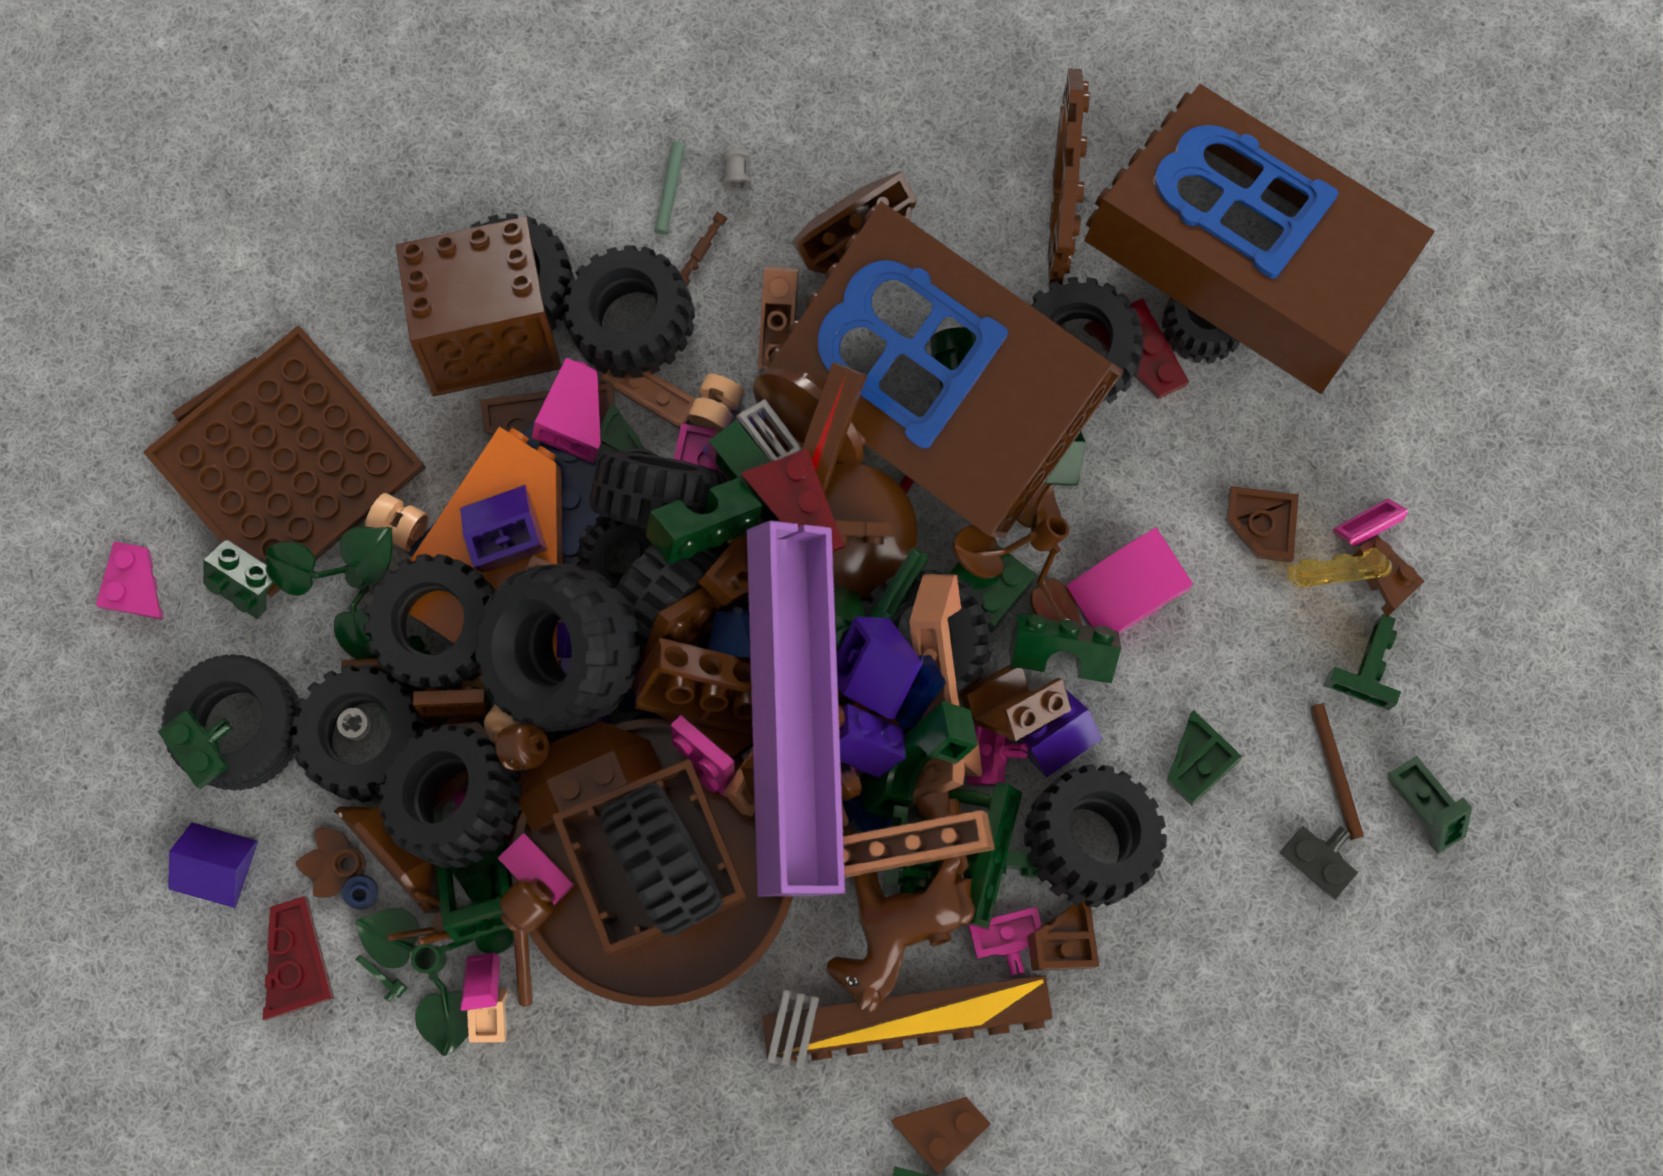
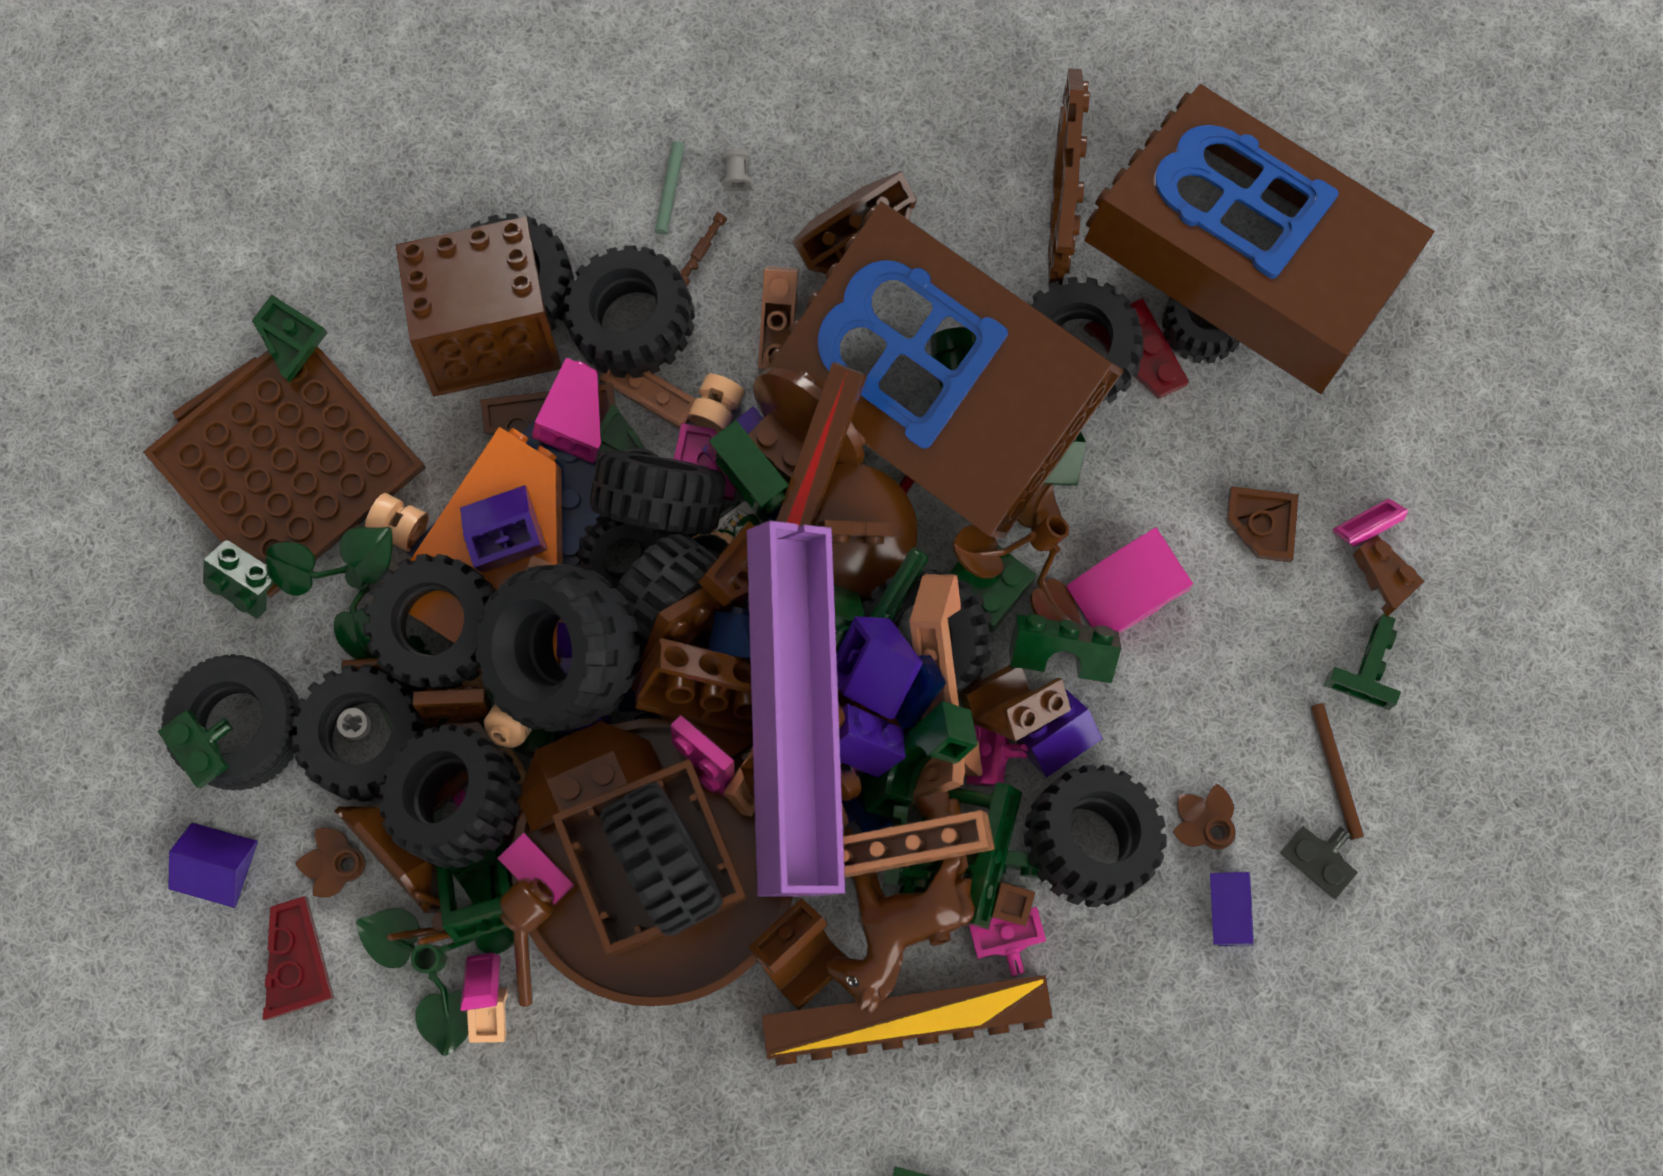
dark pink wing [96,542,163,620] -> none
dark blue plate [342,874,378,909] -> none
dark green piece [356,955,408,1002] -> none
reddish brown head [495,723,549,771] -> none
dark green arch [646,478,762,564] -> none
light grey tile [736,399,802,462] -> none
dark red wing [741,449,845,553] -> none
light grey tile [767,990,819,1070] -> none
reddish brown wing [891,1097,991,1174] -> none
reddish brown wing [1027,900,1099,971] -> none
dark green wing [1167,711,1242,806] -> none
clear yellow plate [1288,548,1392,588] -> none
dark green bracket [1388,756,1472,854] -> none
none -> dark green wing [252,294,327,383]
none -> reddish brown panel [748,898,849,1010]
none -> reddish brown panel [992,881,1036,927]
none -> reddish brown plate [1173,784,1236,850]
none -> dark purple hinge [1210,872,1254,946]

